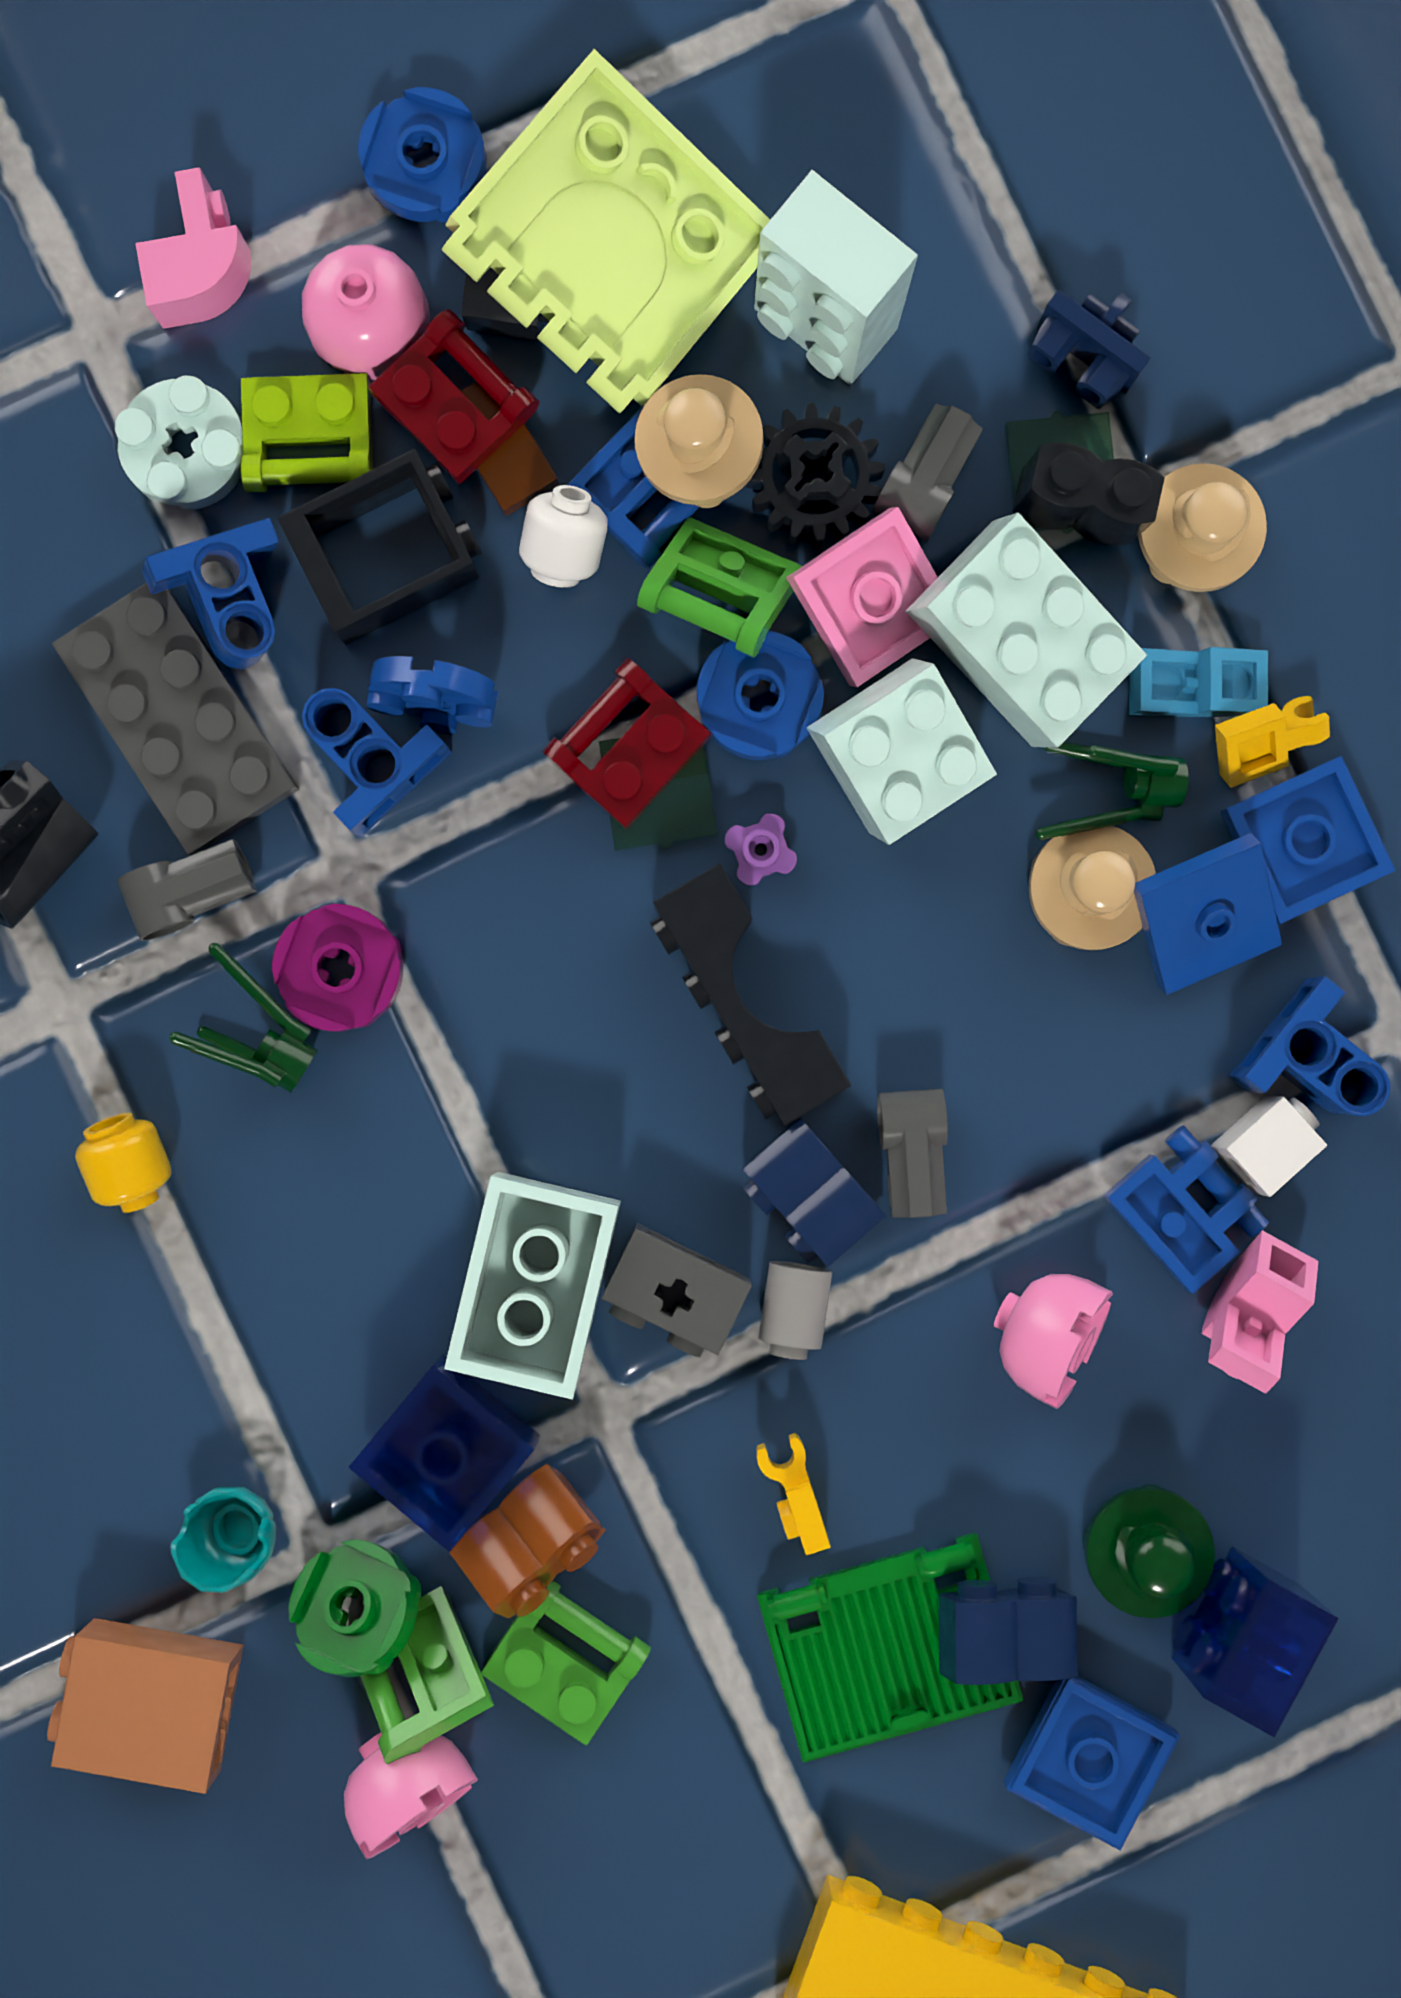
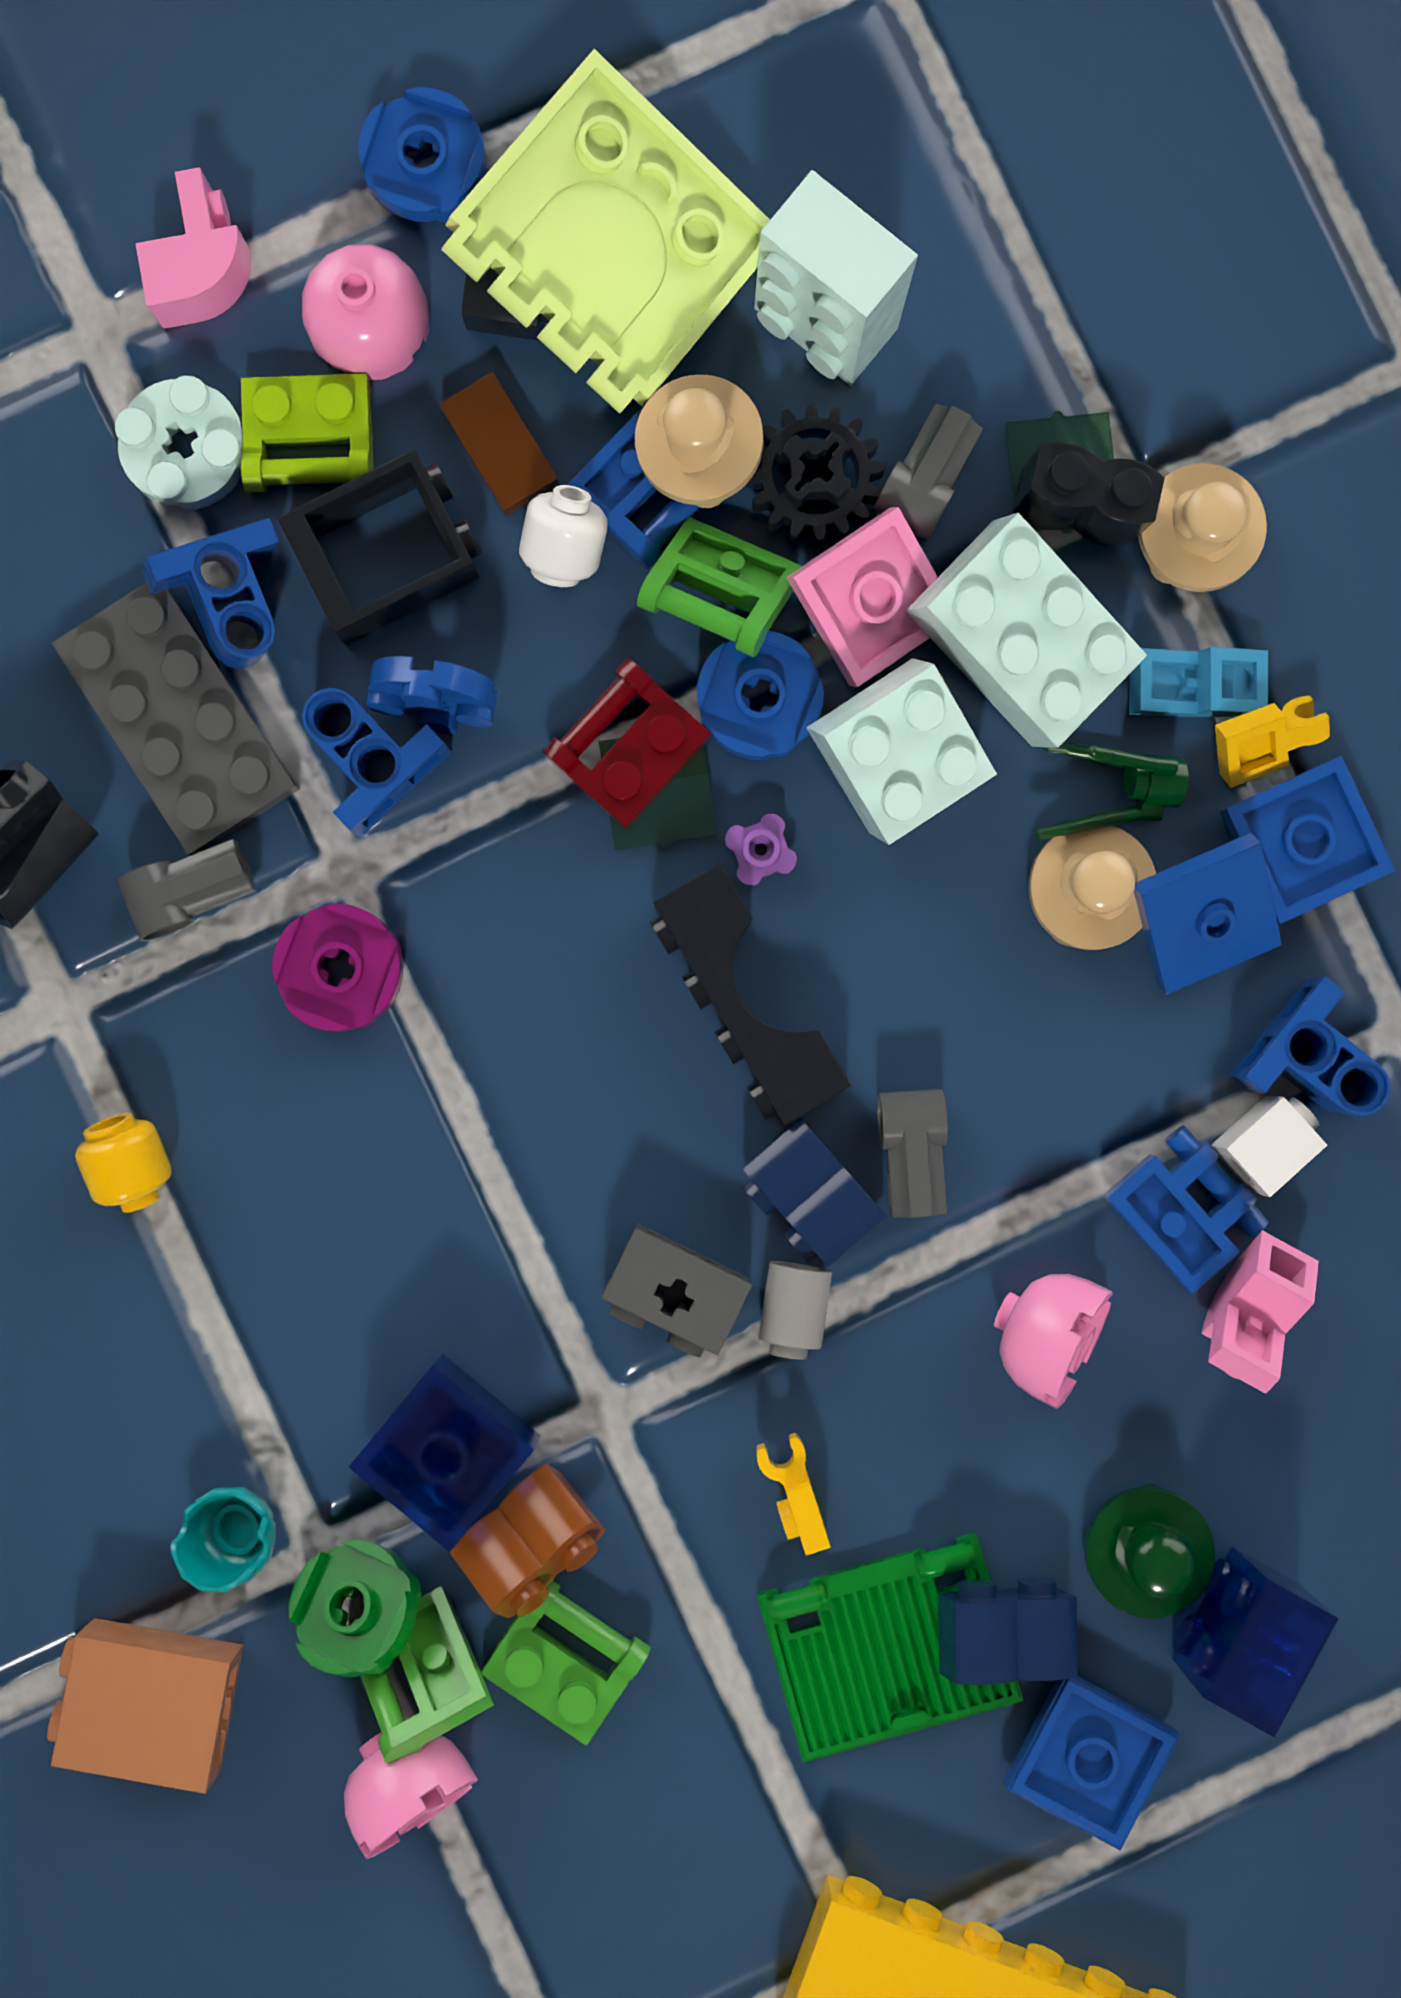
dark green plant [169,943,318,1093] -> none
dark red plate [368,309,540,485] -> none
light aqua brick [444,1172,621,1400] -> none
dark blue hips [1028,289,1151,409] -> none

